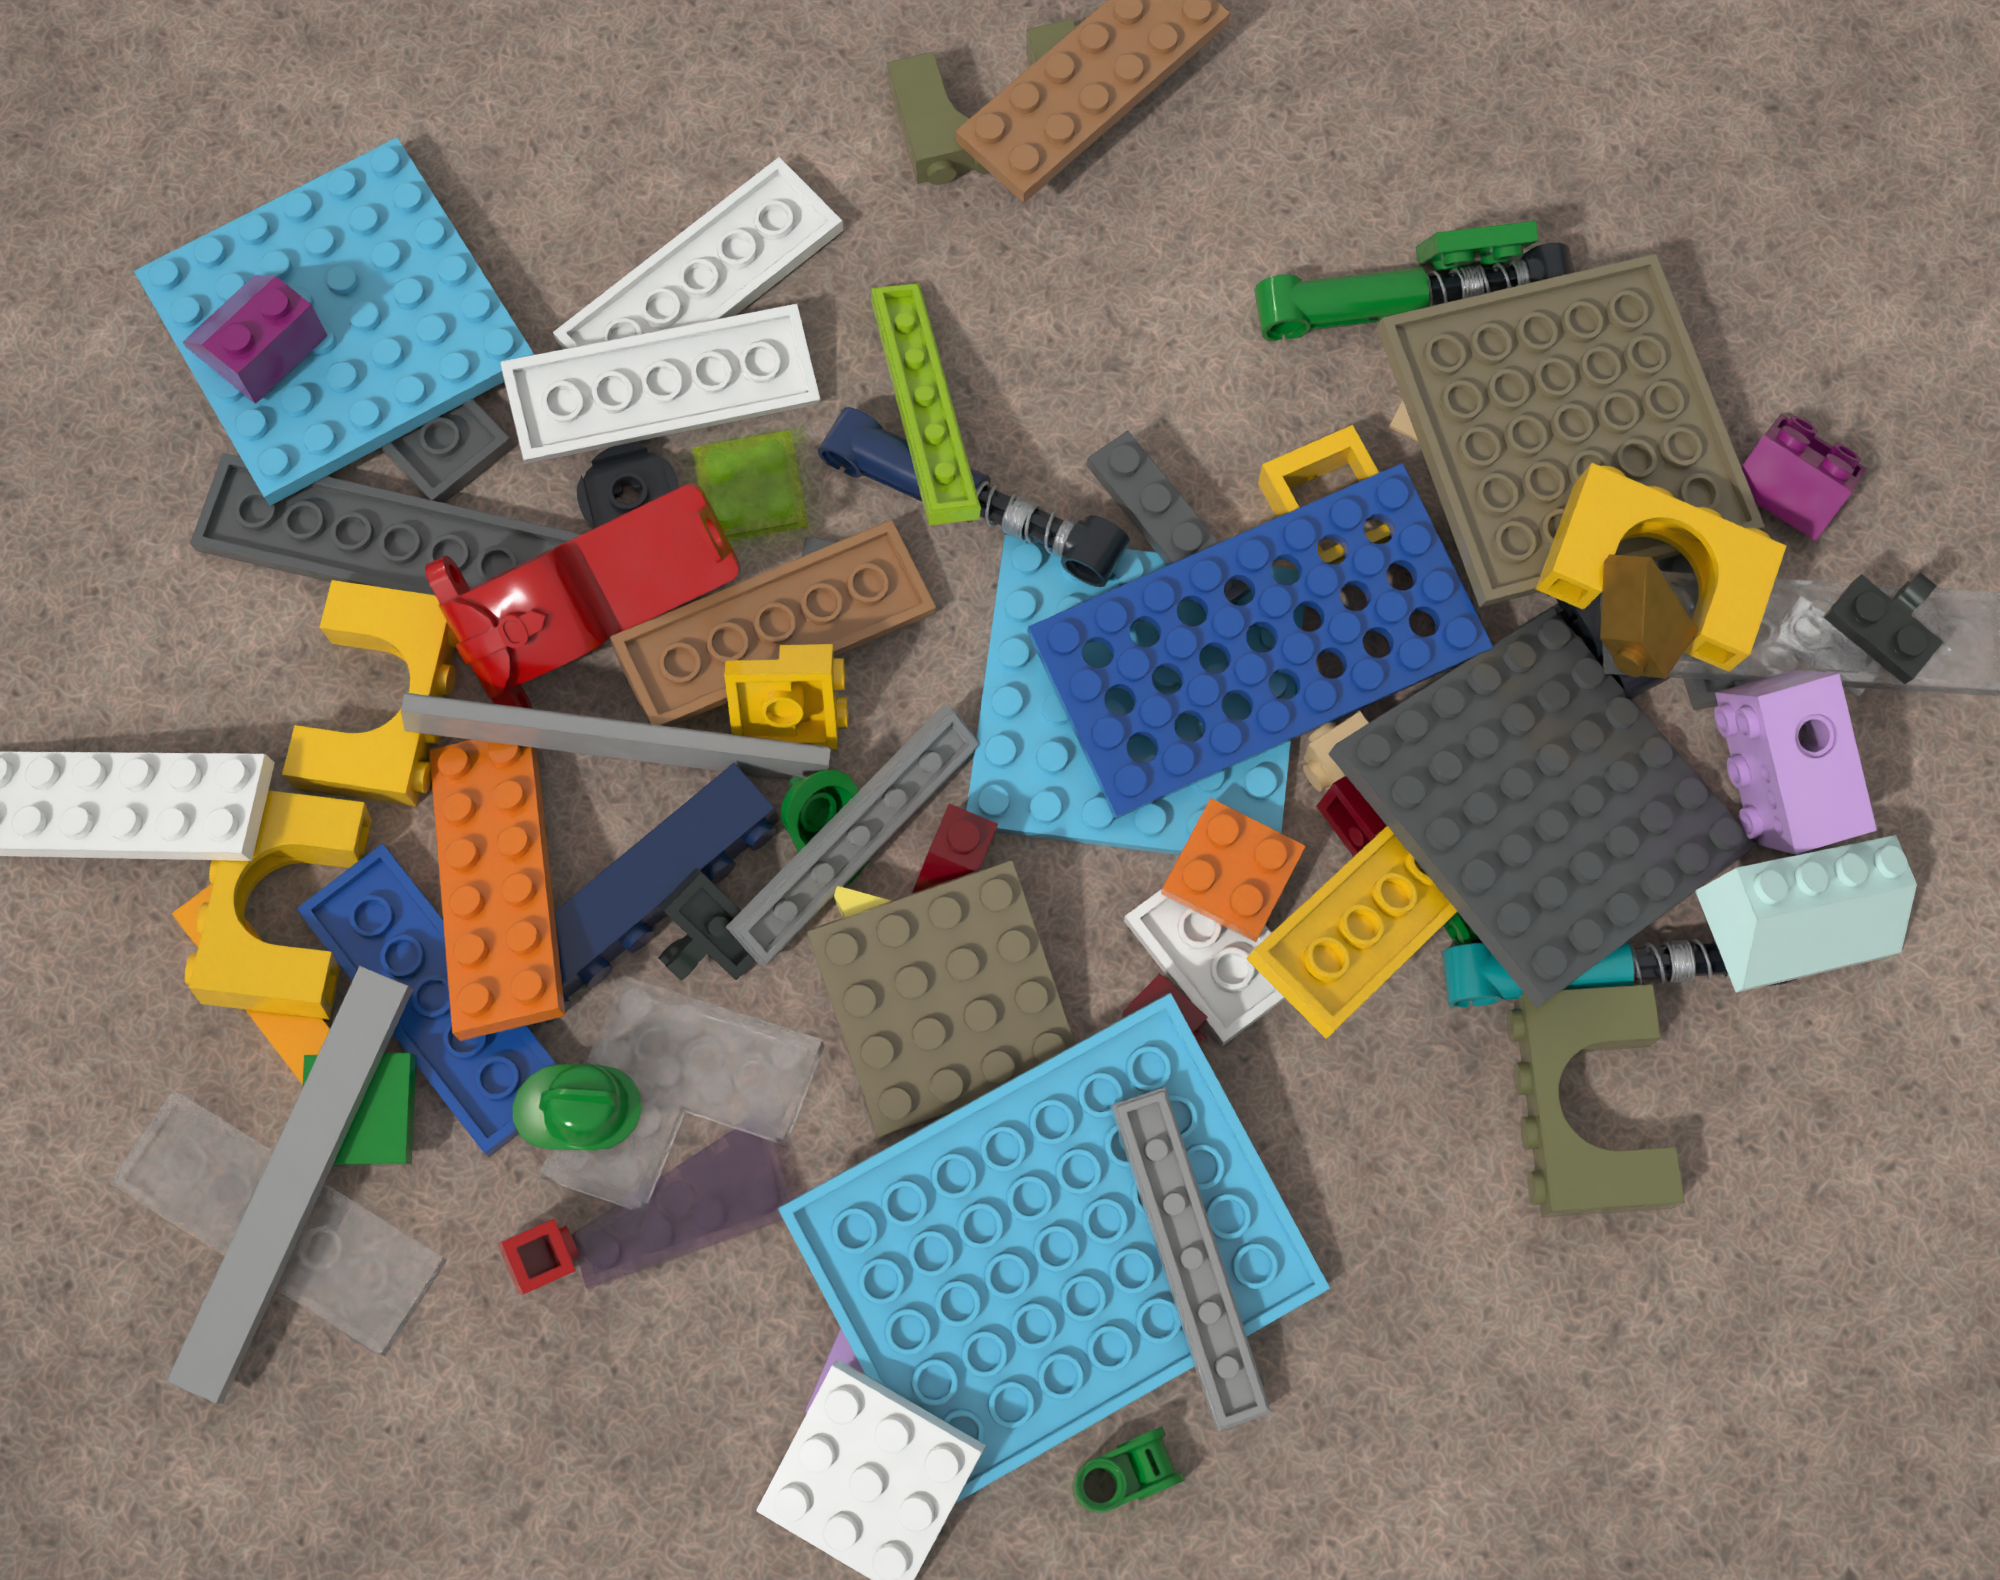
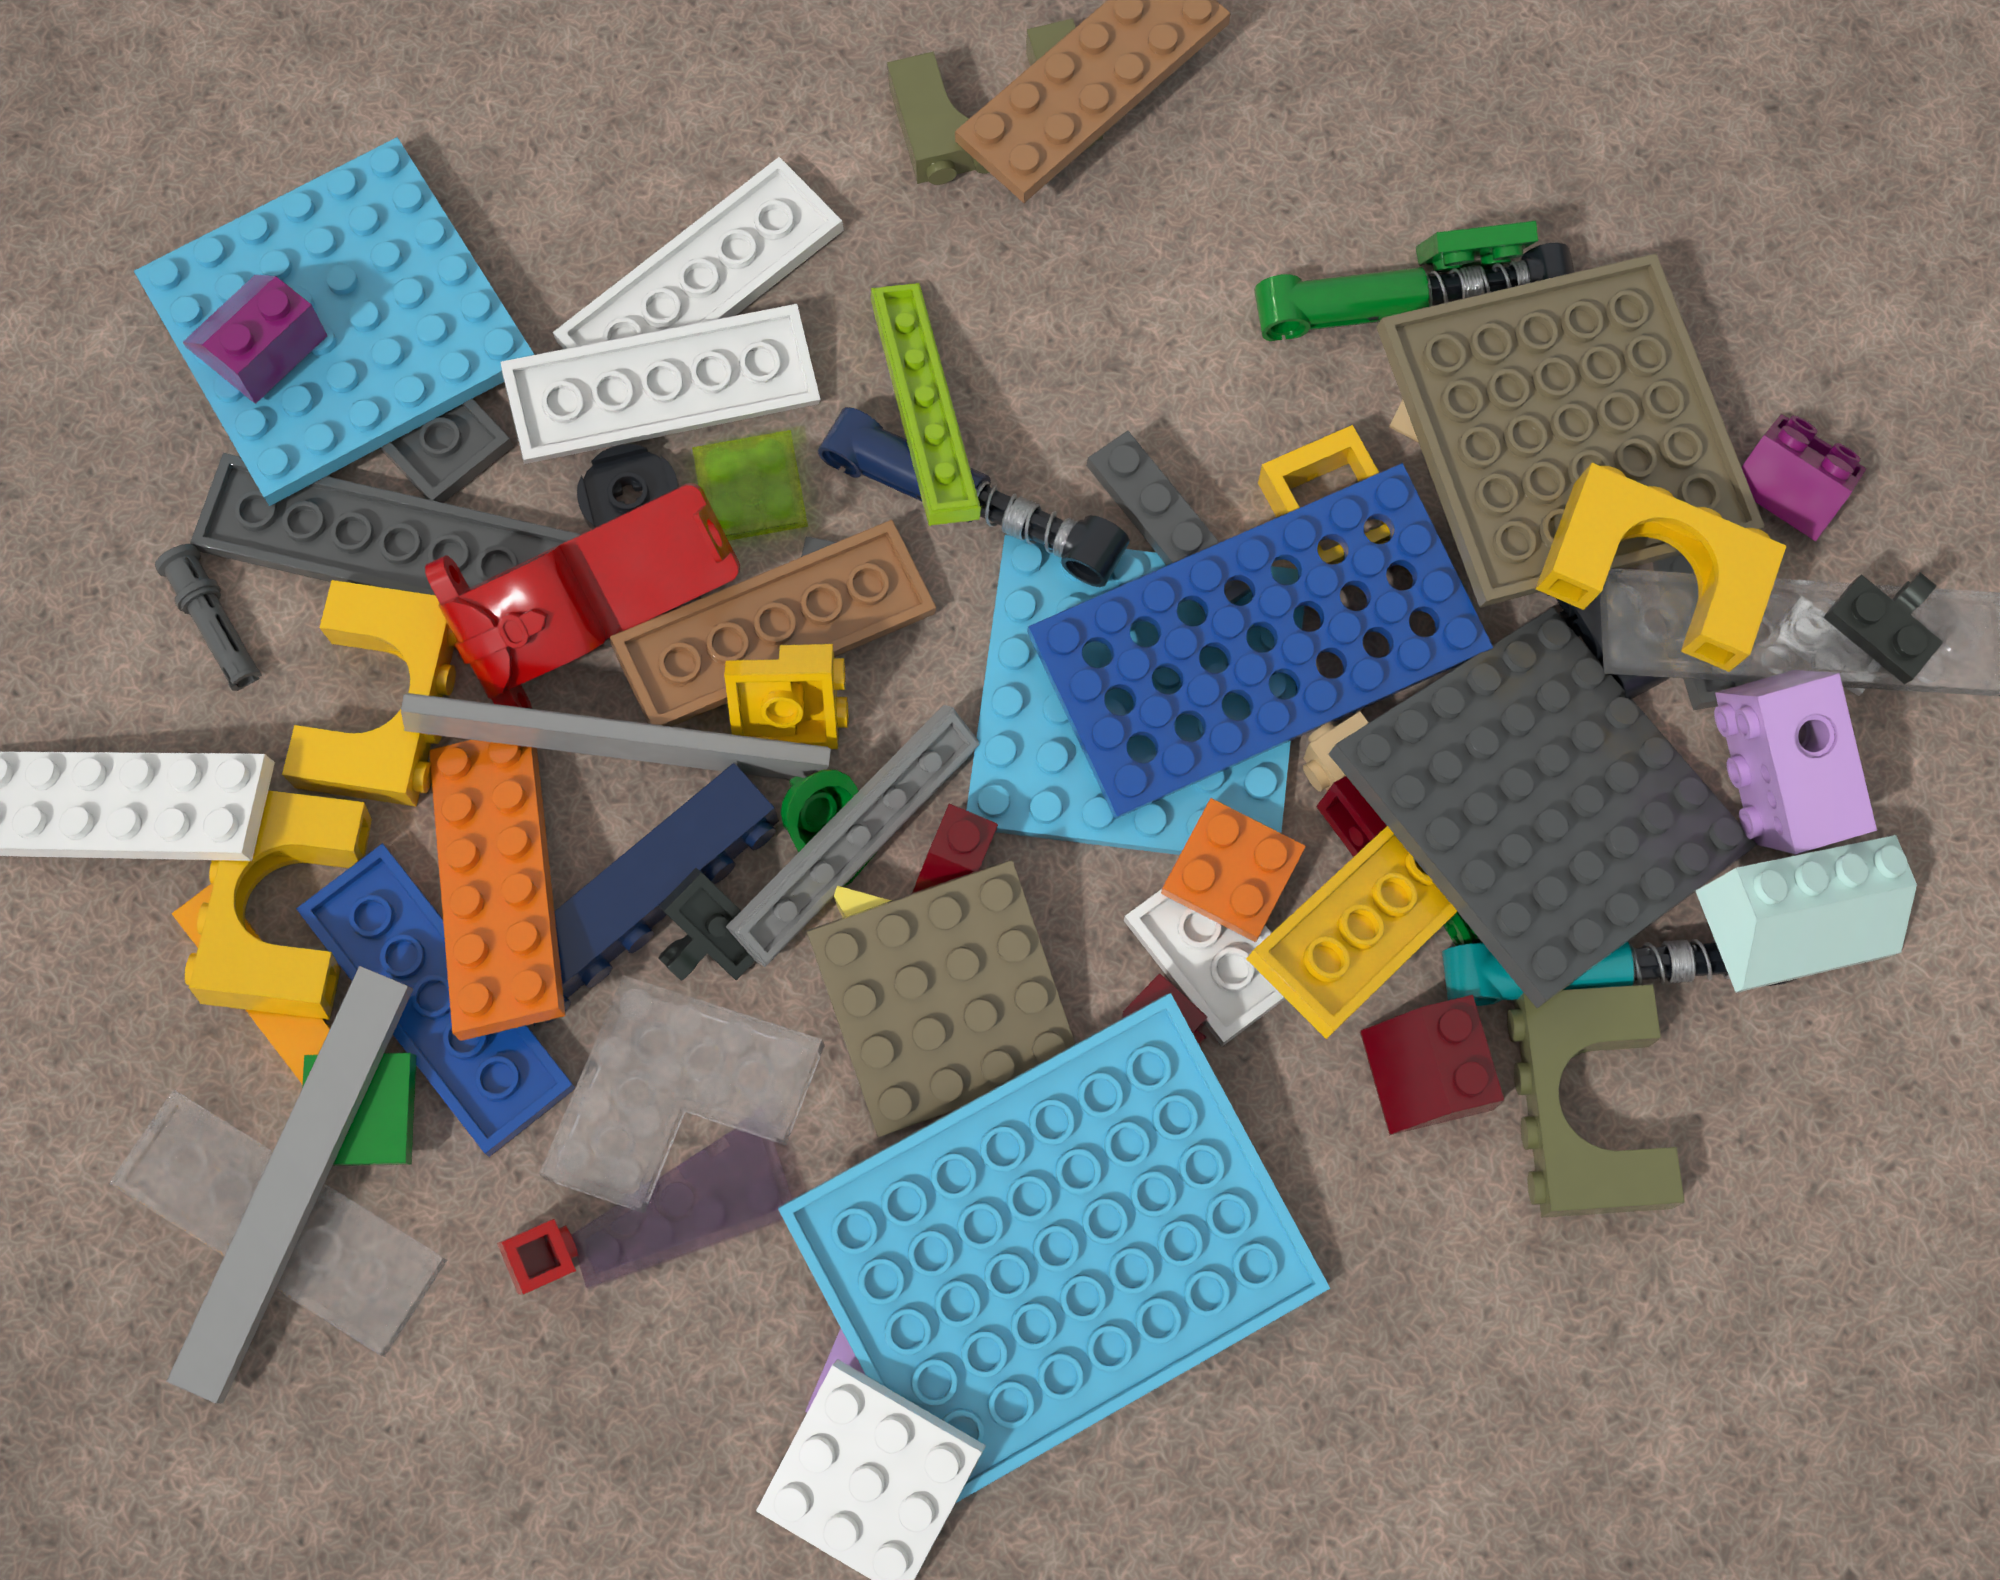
green piece [512,1064,642,1151] -> none
green piece [1072,1426,1185,1514] -> none
light grey tile [1110,1087,1271,1432] -> none
pearl gold slope [1600,554,1698,679] -> none
none -> dark grey pin [155,544,262,691]
none -> dark red slope [1360,995,1504,1136]

